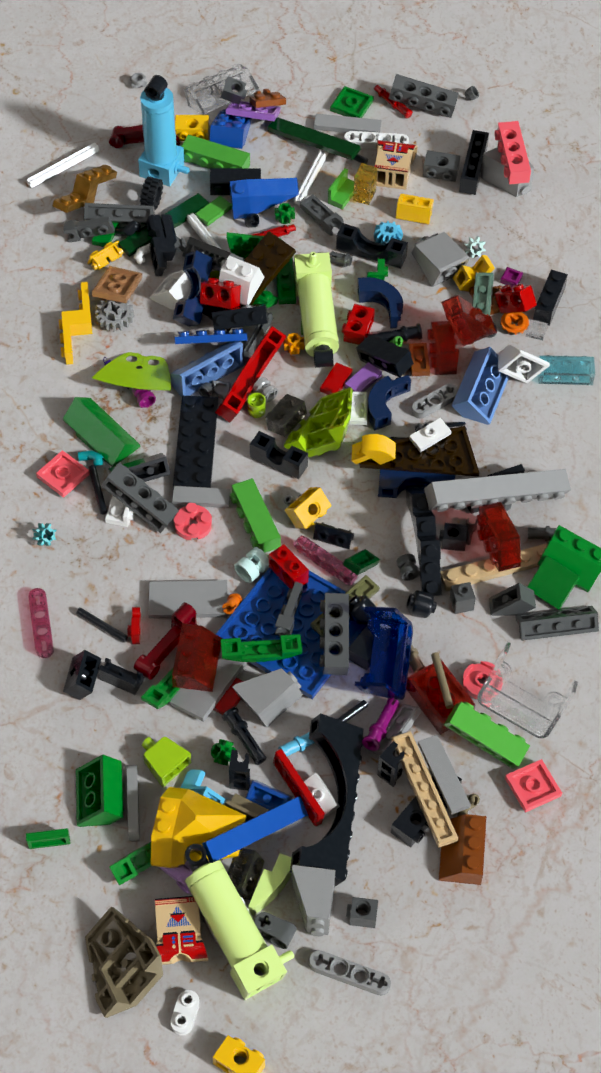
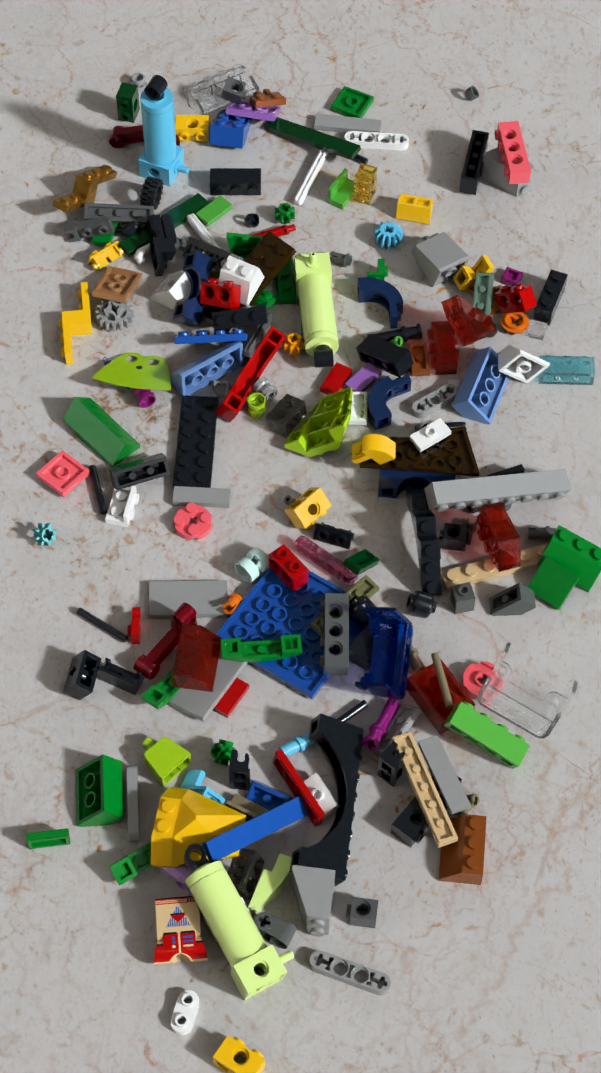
white axle [27,143,99,188] -> none
clear pink beam [28,588,54,658] -> none
teal arm [78,450,103,466] -> none
dark tan wedge [85,907,163,1018] -> none
dark grey brick [101,462,179,533] -> none
bright green brick [181,134,250,169] -> none
dark grey hinge [198,382,214,397] -> none
black pin [222,707,267,765] -> none
blue wedge [229,178,299,219] -> none
bright green brick [230,478,281,553] -> none
light grey slope [233,668,303,727] -> none
black arch [250,431,308,479] -> none
dark grey plate [275,582,303,636] -> none
dark grey plate [300,195,344,236] -> none
black arch [336,223,408,269] -> none
red brick [341,304,375,345] -> none
tan piece [373,140,418,190] -> none
red piece [374,85,413,118] -> none
dark grey brick [389,74,459,118] -> none
dark grey wheel [396,554,420,581] -> none
dark grey brick [423,150,460,182] -> none
light aqua gear [464,236,486,258] -> none
coral plate [505,759,562,813] -> none
dark grey fence [515,606,599,641] -> none
none -> dark green brick [116,82,140,123]

